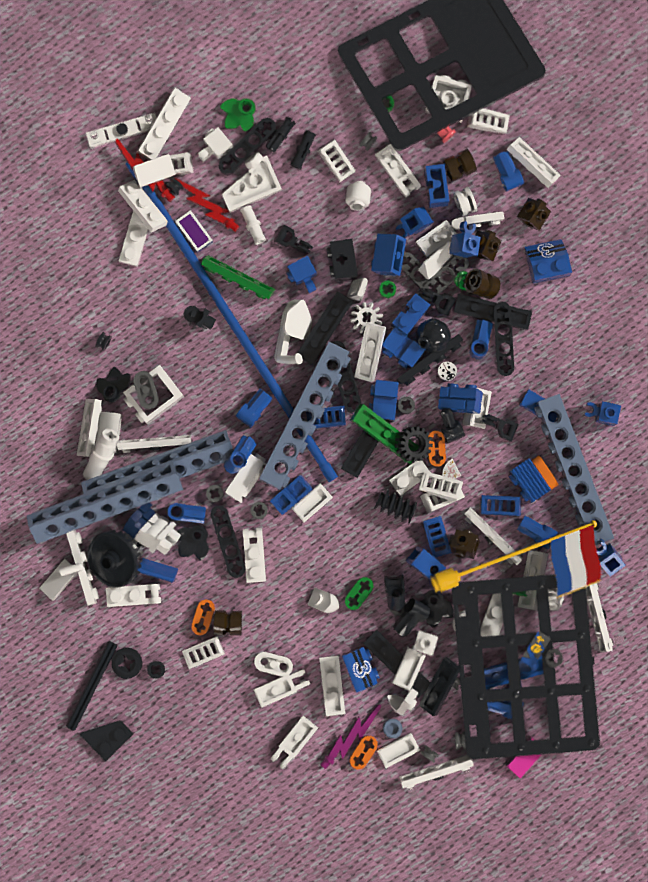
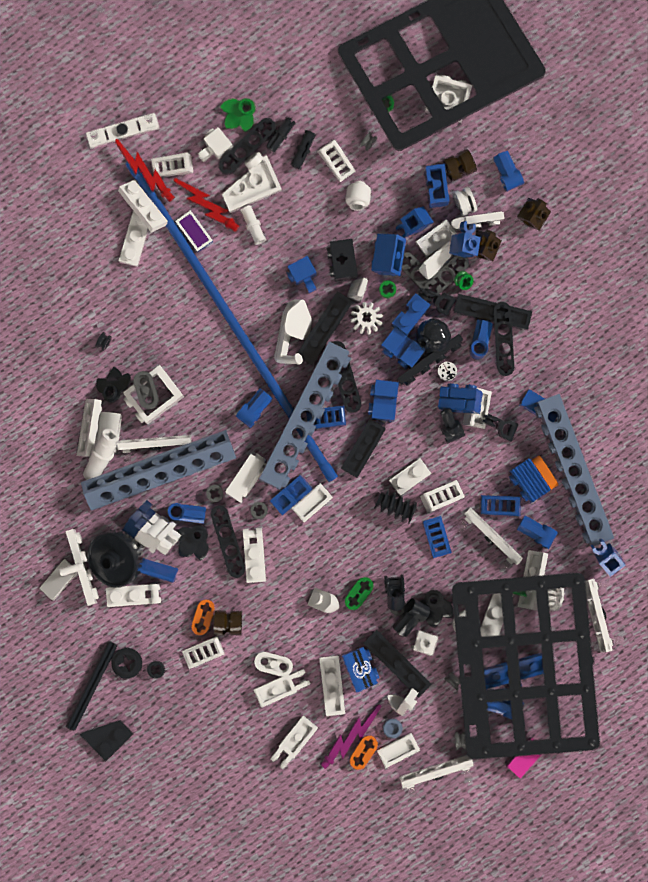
sand blue brick [26,461,183,544] -> none
white slope [133,154,176,188] -> none
white plate [137,88,191,161] -> none
black bush [165,177,184,196] -> none
black hips [183,306,216,330] -> none
green plate [201,255,275,299] -> none
blue piece [224,435,257,474] -> none
black piece [275,225,313,254] -> none
green plate [350,404,419,464] -> none
white plate [354,322,386,382] -> none
white plate [375,144,421,198] -> none
white tile [392,648,426,691] -> none
black tyre [395,427,433,461] -> none
dark grey bush [398,396,415,414] -> none
blue torso [405,546,446,581] -> none
white slope [419,471,463,502] -> none
black plate [419,657,462,717] -> none
dark grey bush [420,745,440,763] -> none
orange beam [428,430,446,467] -> none
flag [430,520,601,598] -> none
coral bush [437,127,456,143] -> none
white tile [442,459,461,485] -> none
dark brown brick [449,529,480,559] -> none
dark brown wheel [464,269,501,299] -> none
white slope [467,108,510,134] -> none
white plate [507,137,561,188] -> none
sticker [521,631,551,667] -> none
blue slope [524,239,572,284] -> none
dark grey bush [545,649,563,667] -> none
blue brick [584,401,621,426] -> none

